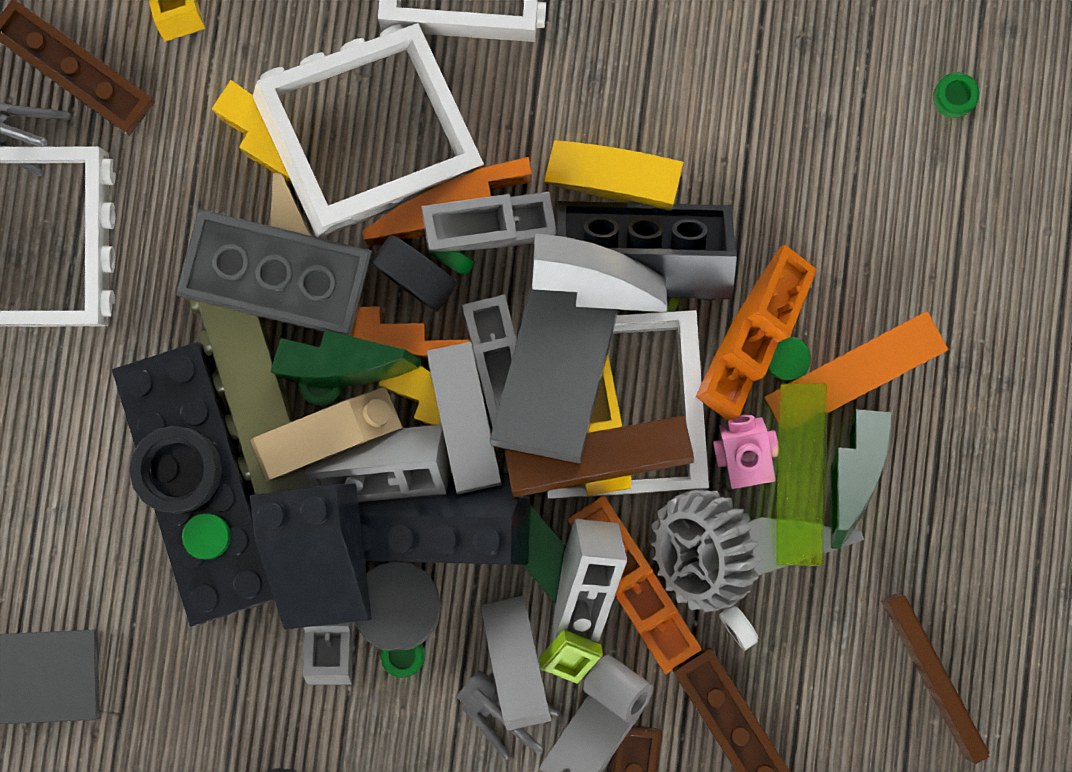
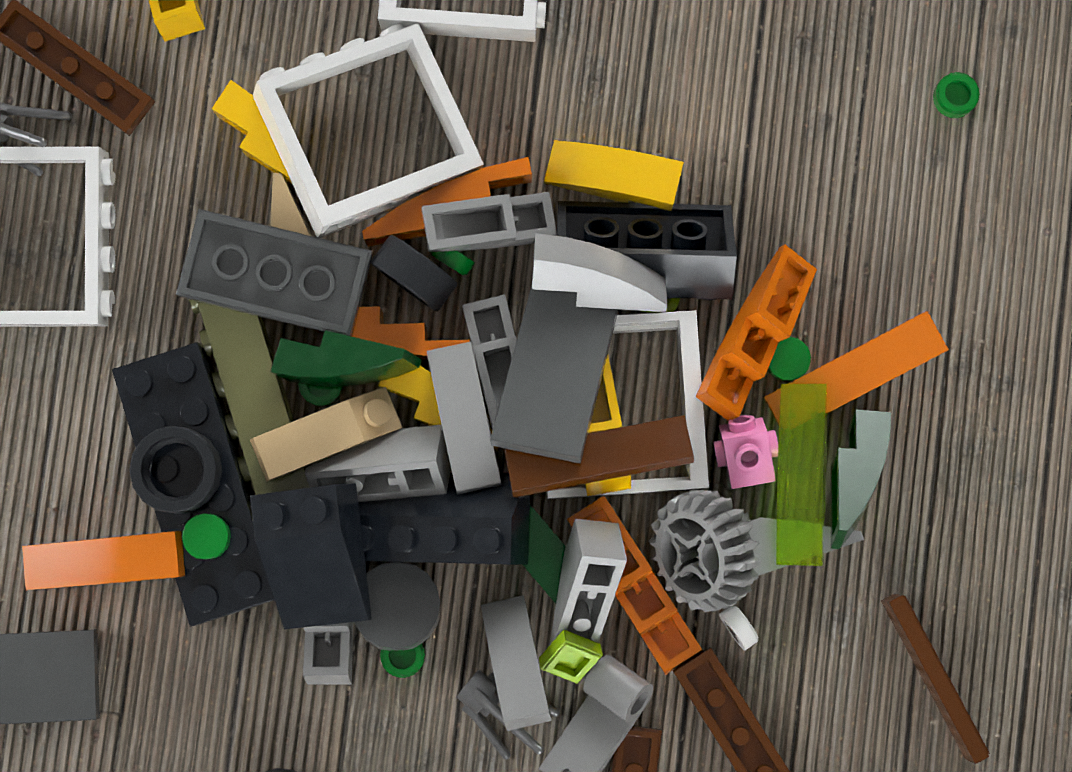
none -> orange slope [22,531,185,590]

